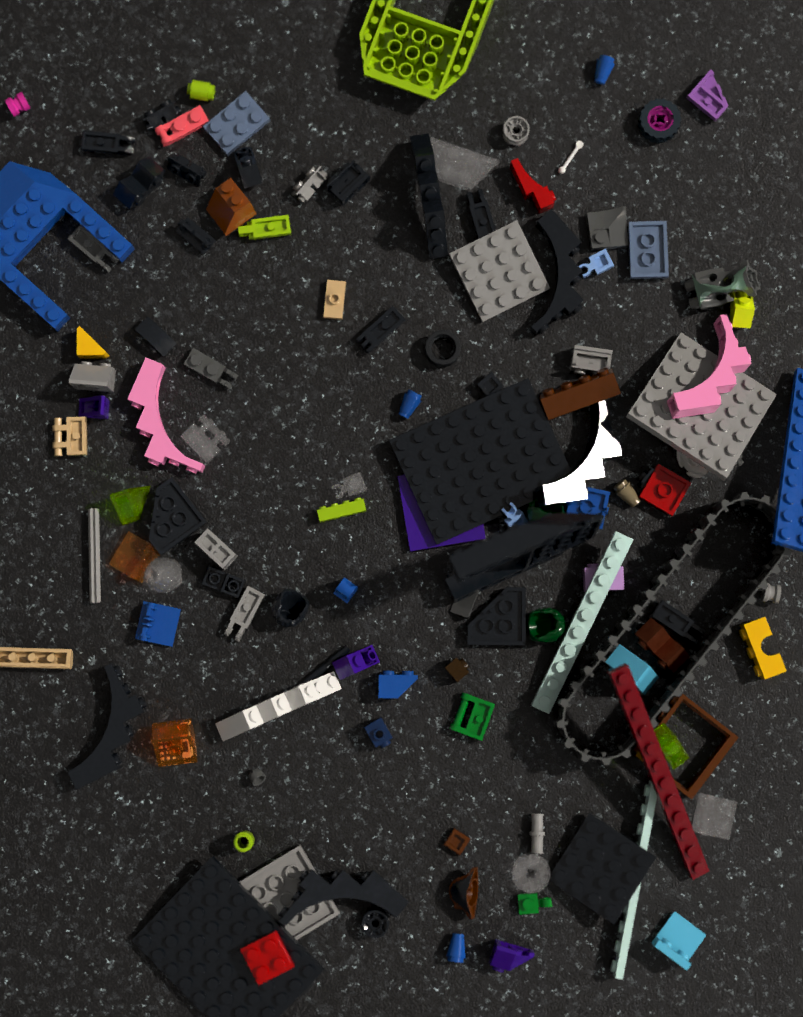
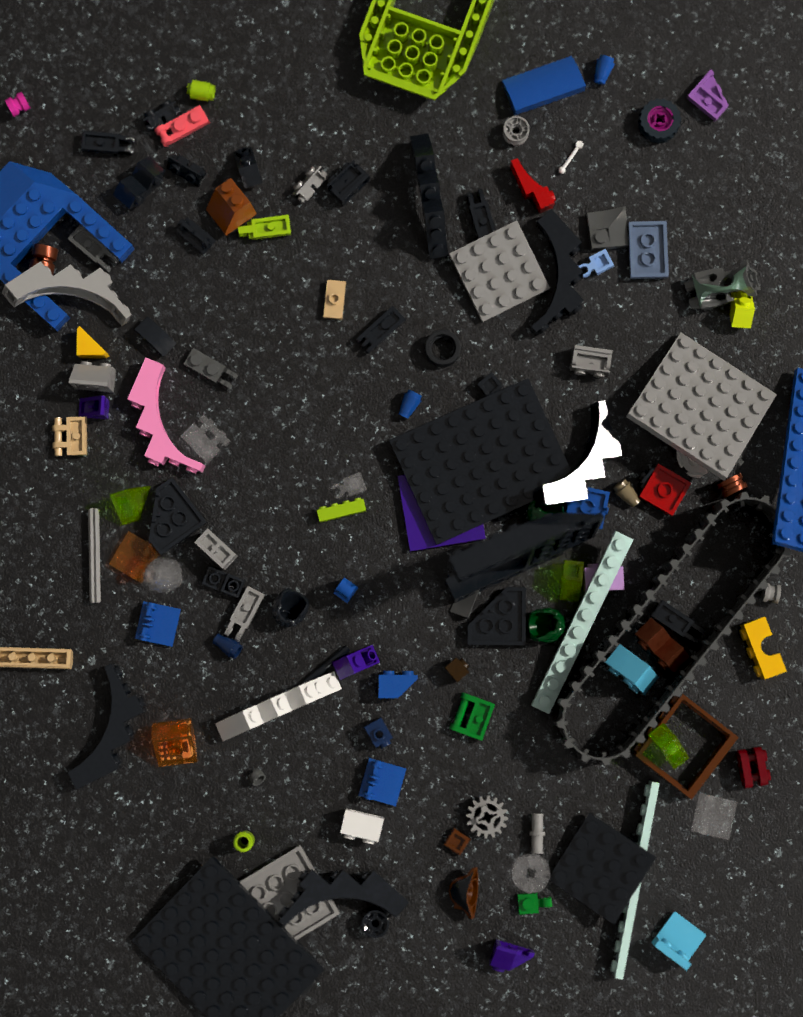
sand blue plate [203,91,270,156] -> none
red plate [240,930,295,985] -> none
clear wing [430,137,499,191] -> none
blue cone [446,933,466,963] -> none
light blue plate [501,502,528,527] -> none
reddish brown brick [540,368,621,420] -> none
dark red plate [608,663,709,880] -> none
bright pink arch [667,314,751,419] -> none
none -> light grey arch [2,261,132,326]
none -> copper wheel [29,244,59,275]
none -> dark blue cone [213,634,243,659]
none -> white brick [340,808,384,844]
none -> blue hinge [358,758,406,806]
none -> light grey gear [466,795,508,839]
none -> blue slope [502,56,586,115]
none -> clear neon green slope [559,560,584,602]
none -> copper wheel [717,473,748,499]
none -> dark red brick [736,746,771,789]

